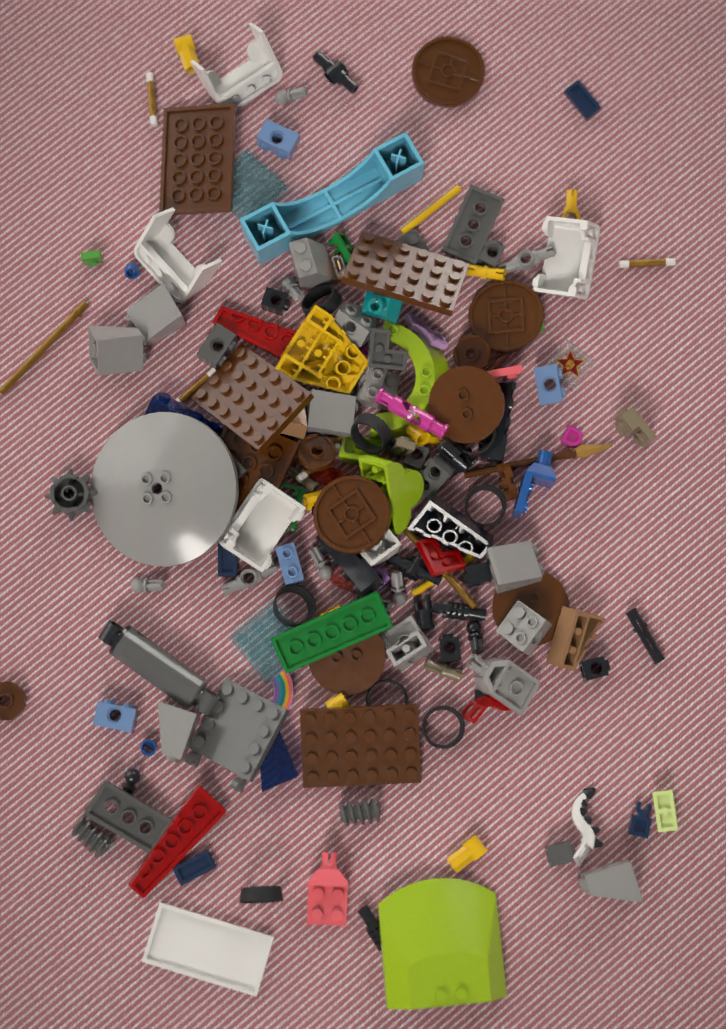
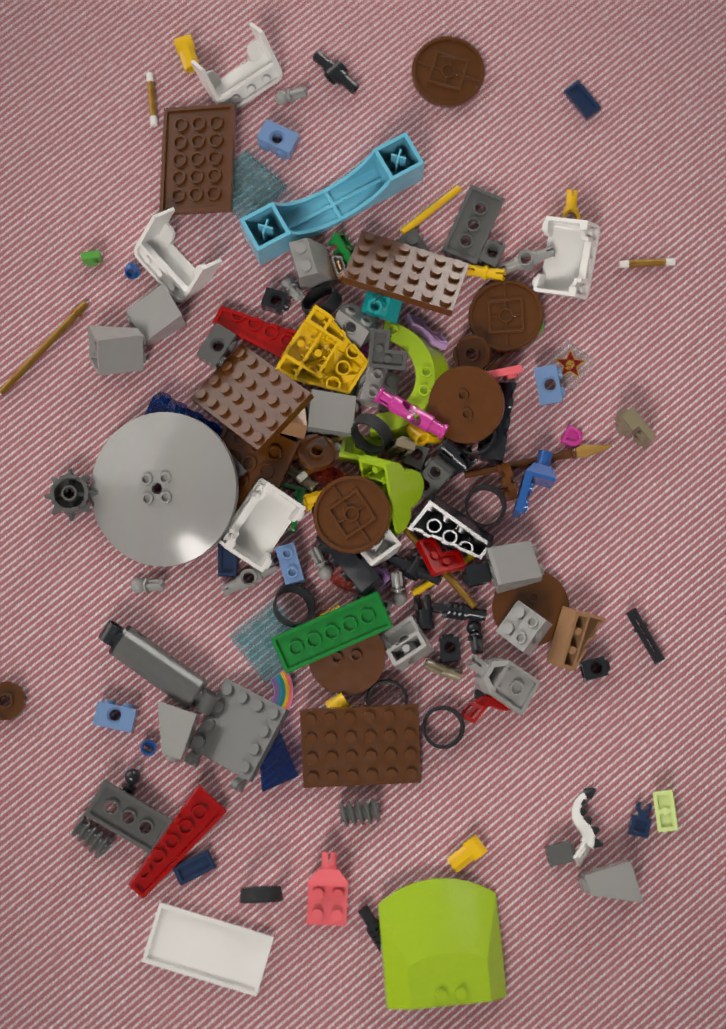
pearl gold bar [171,368,216,410] -> none

